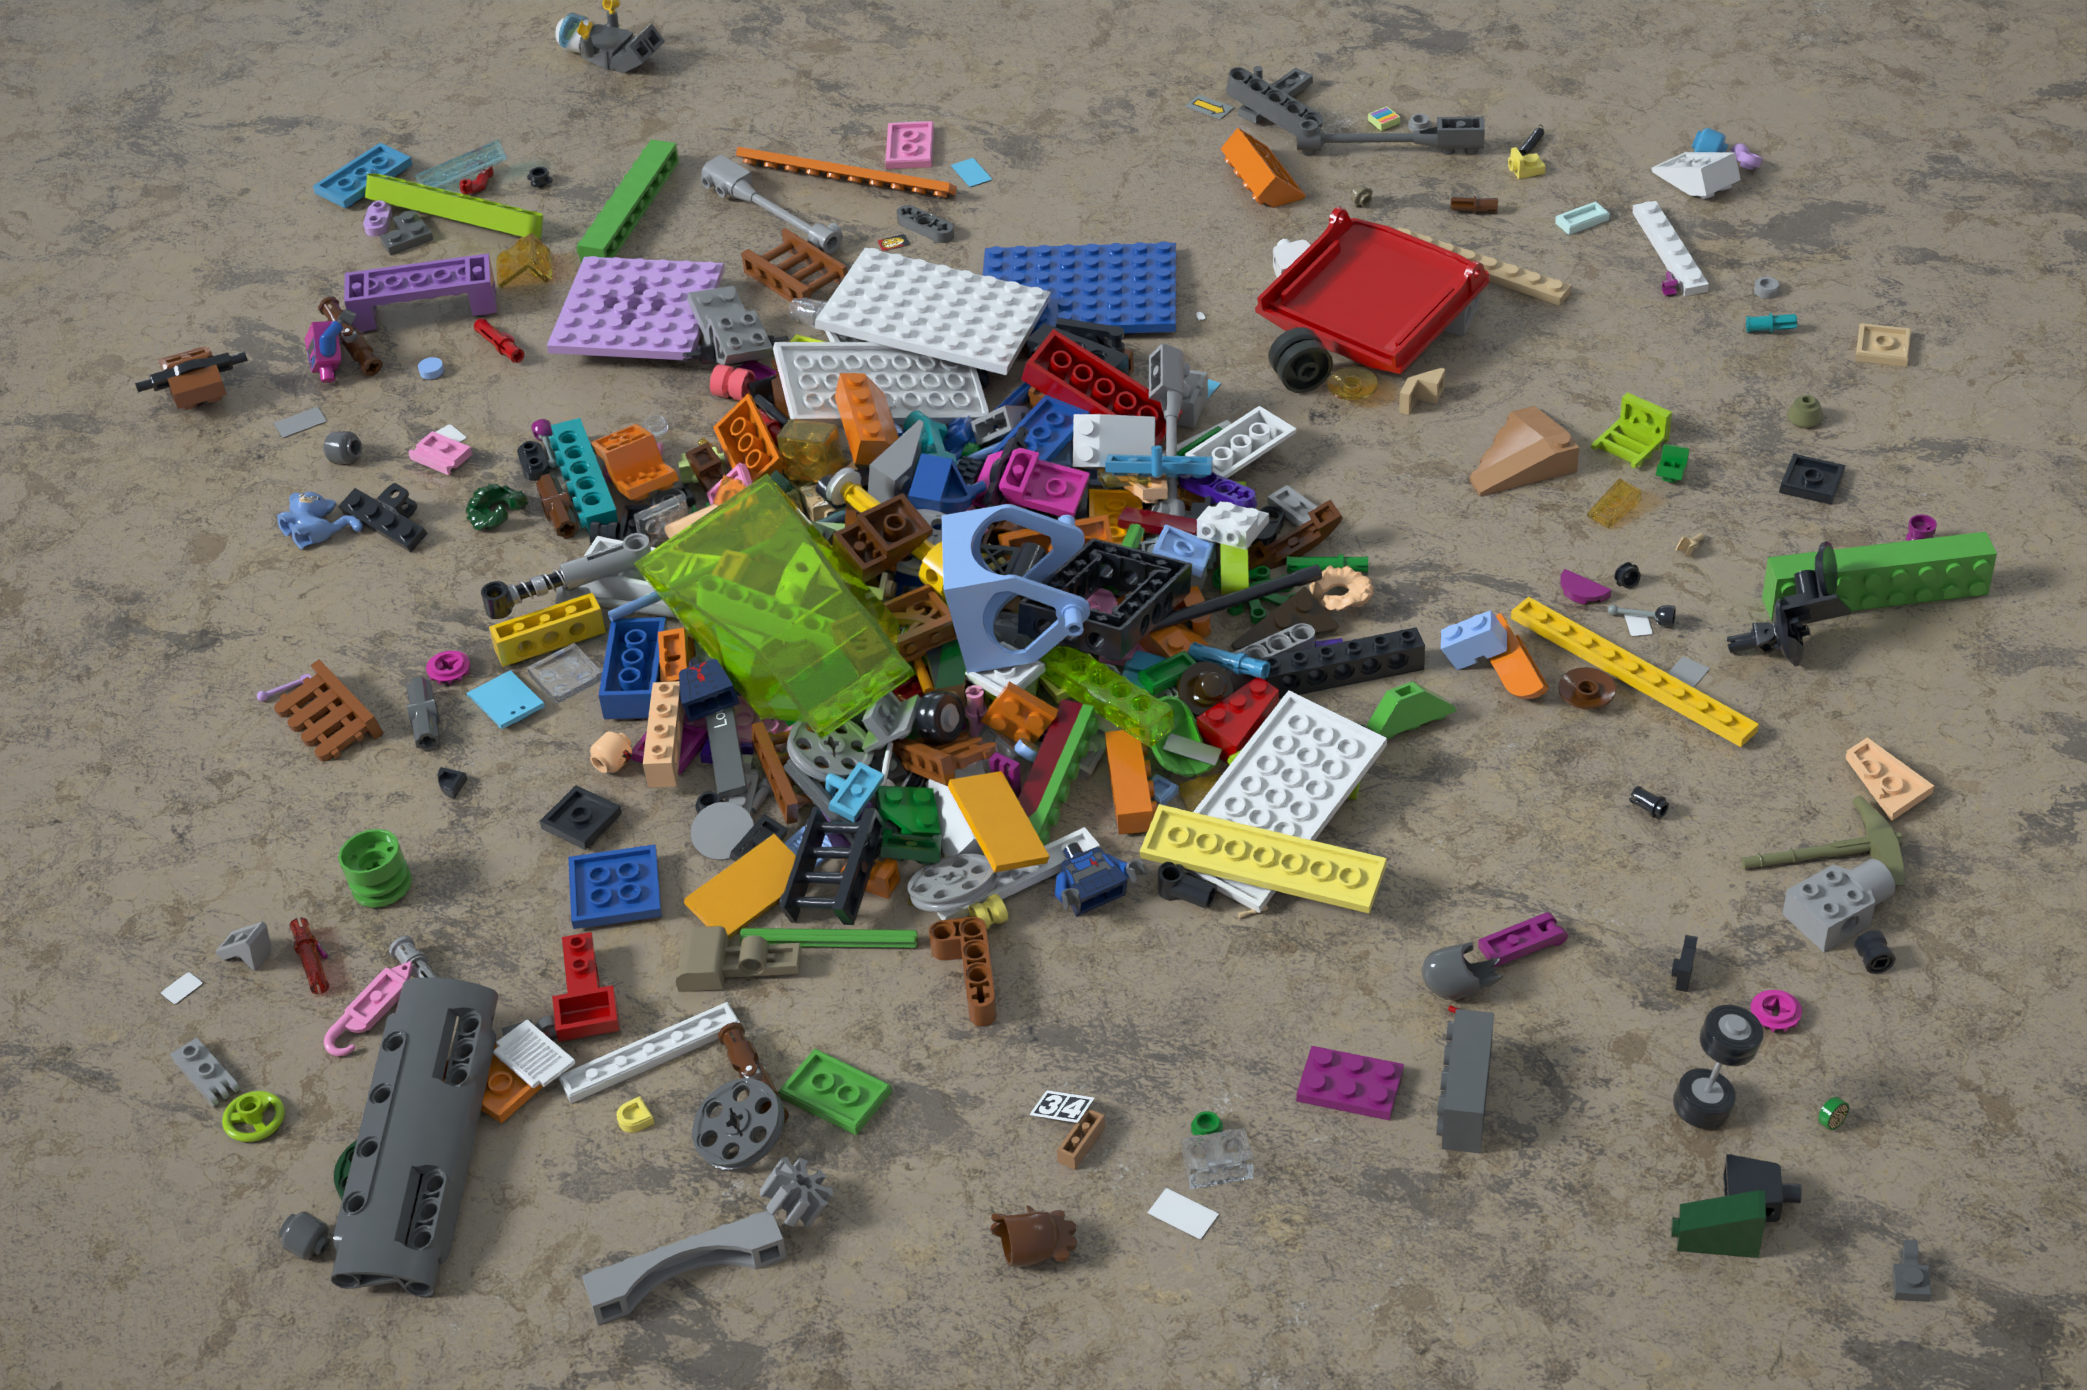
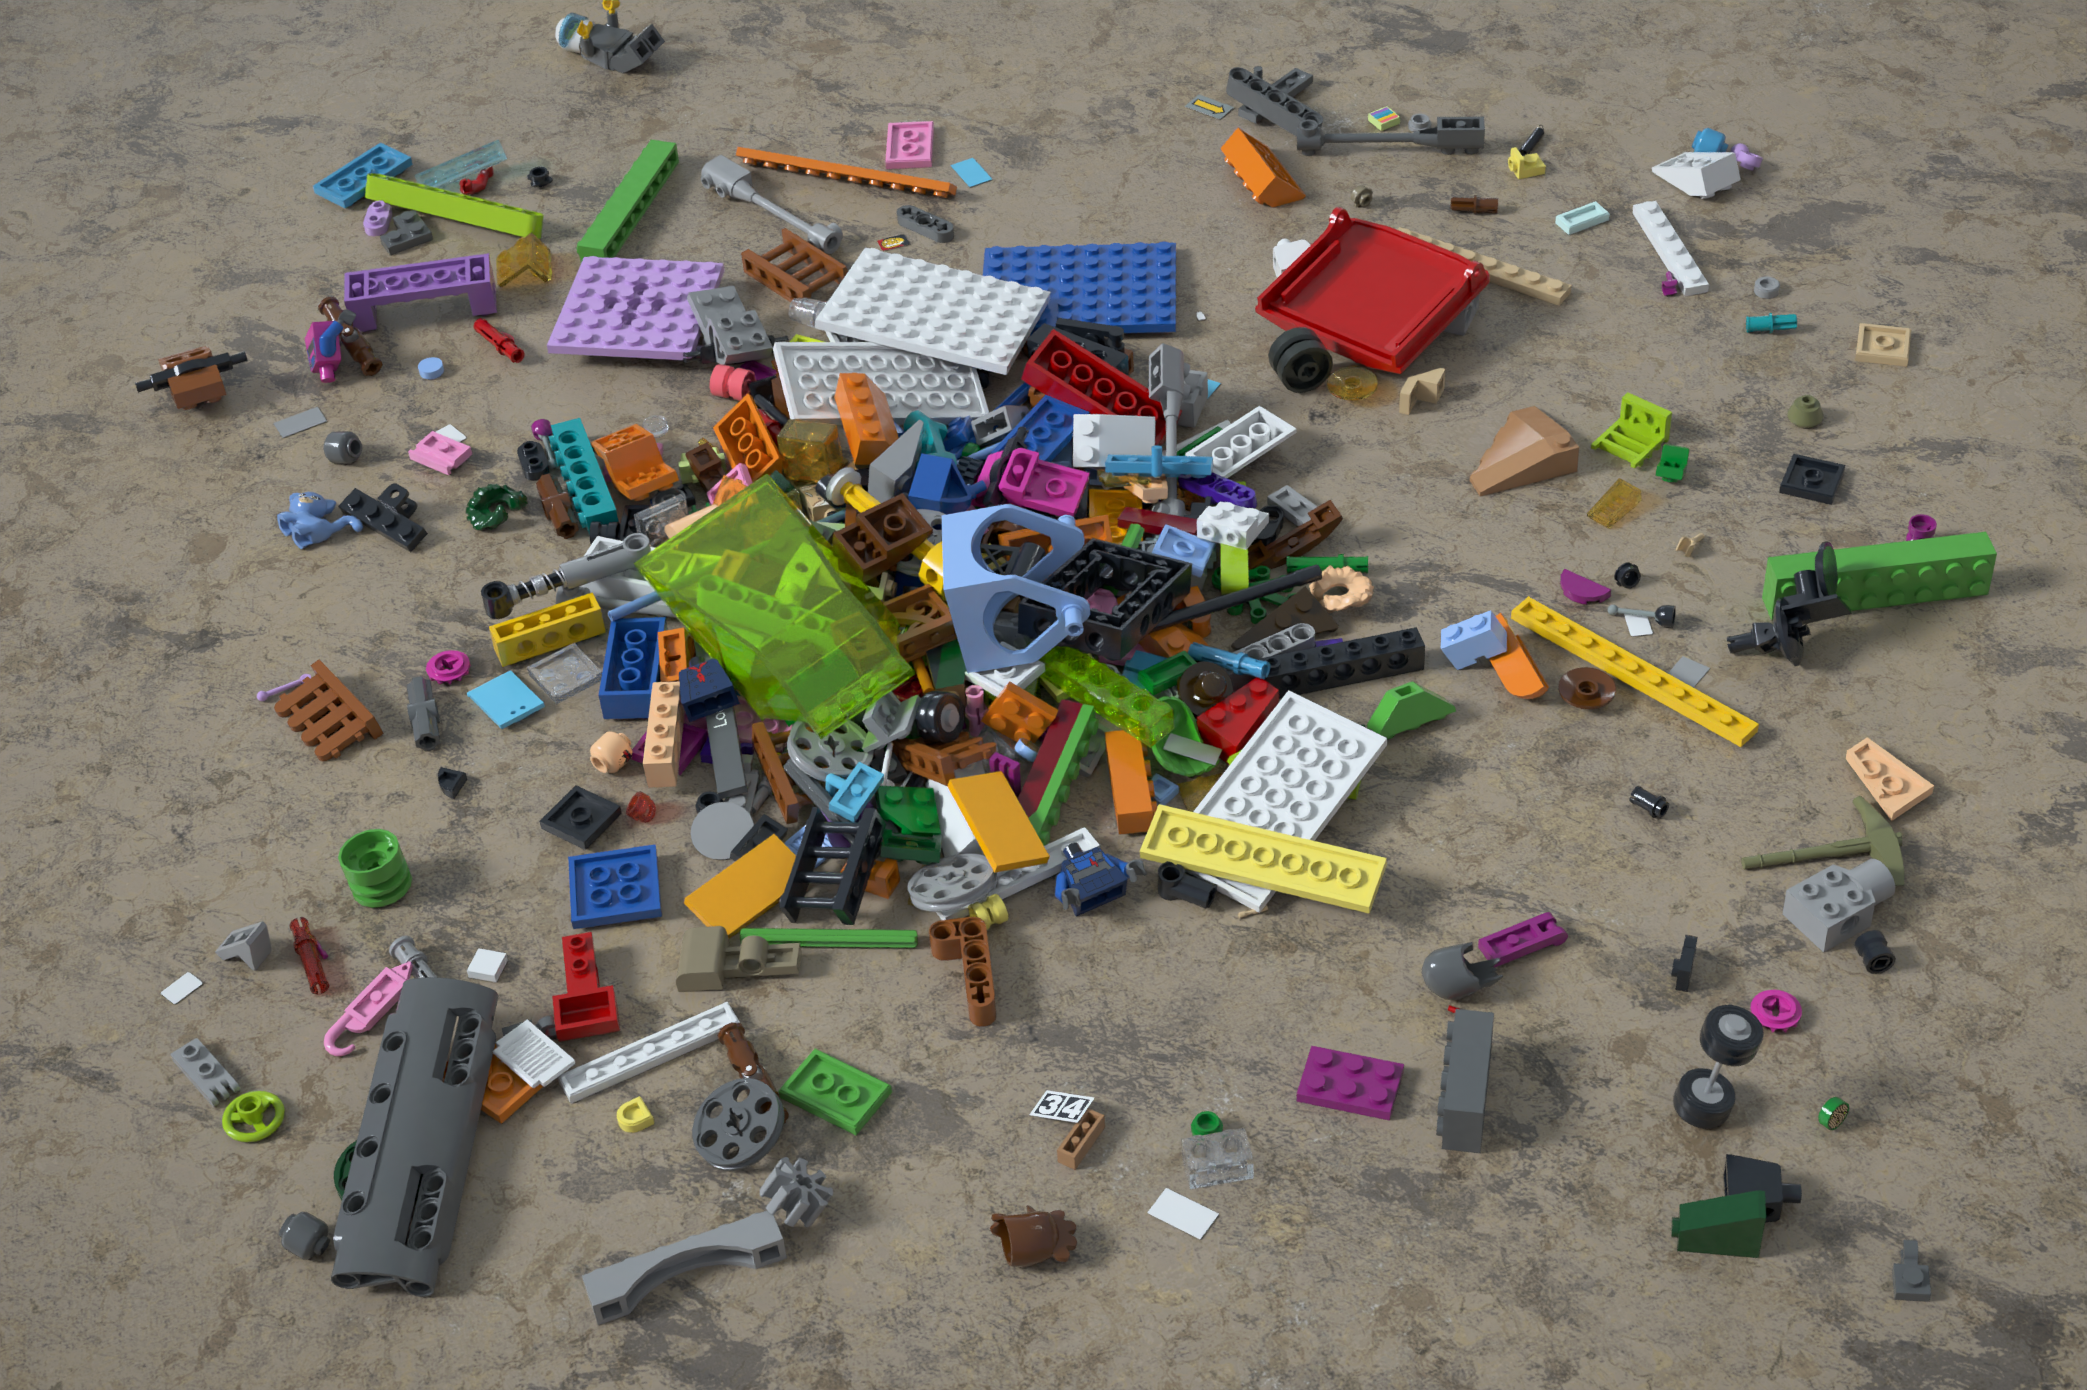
none -> white tile [467,948,508,982]
none -> clear red tile [626,791,656,823]

